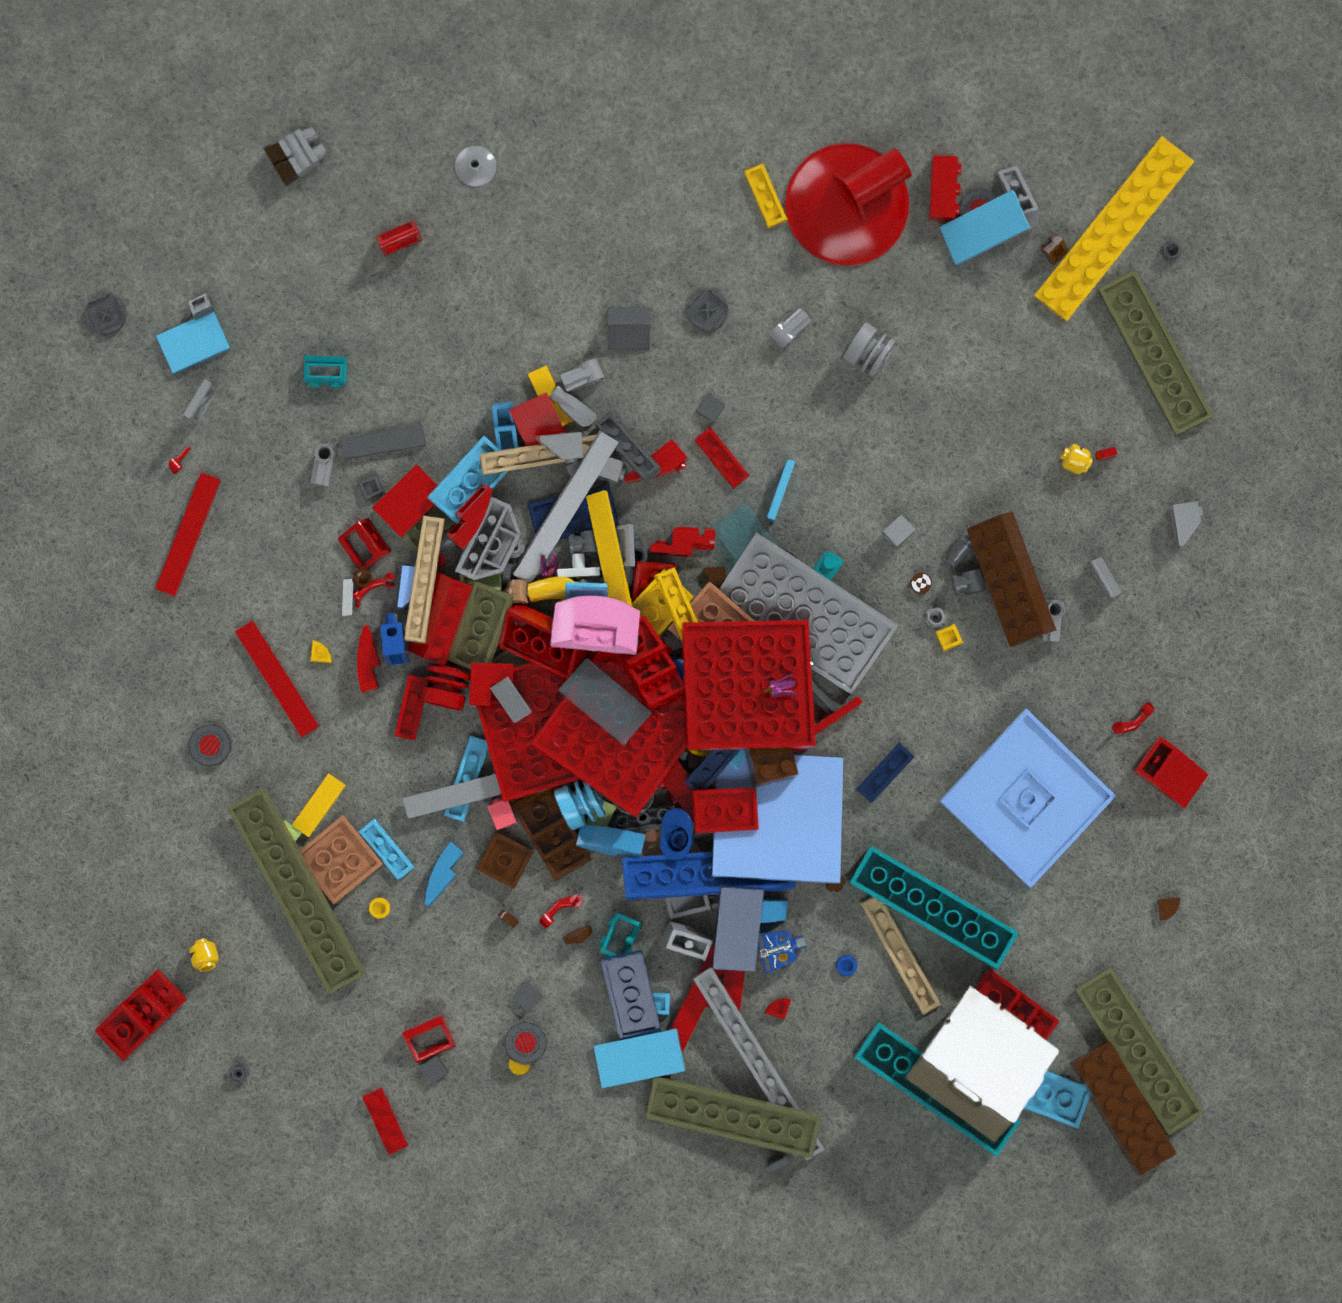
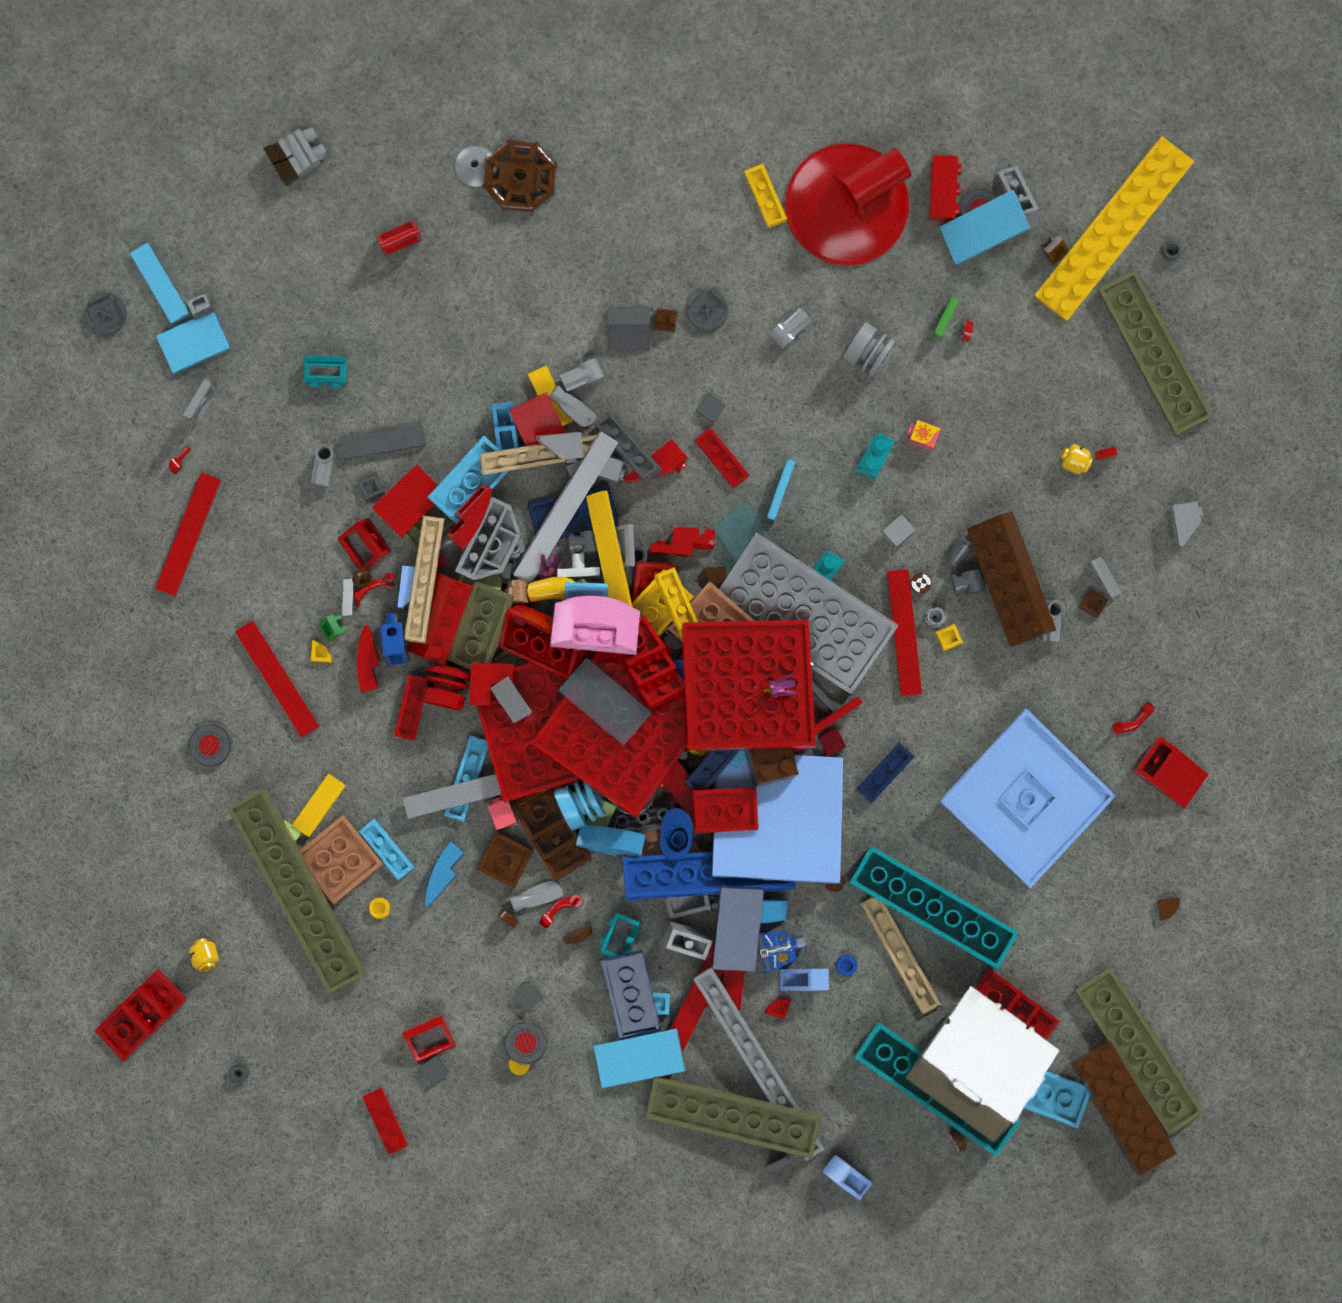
none -> medium azure tile [130,243,190,325]
none -> green tile [319,614,347,642]
none -> reddish brown plate [482,139,558,213]
none -> light grey piece [509,881,563,912]
none -> reddish brown tile [654,308,678,333]
none -> light blue slope [780,969,829,991]
none -> dark red tile [818,728,846,757]
none -> light blue slope [822,1155,873,1200]
none -> teal window [855,433,895,481]
none -> red tile [887,569,922,697]
none -> brick [907,420,941,451]
none -> bright green tile [933,297,959,340]
none -> reddish brown tile [949,1130,967,1153]
none -> red tile [960,320,974,342]
none -> reddish brown tile [1079,590,1108,618]

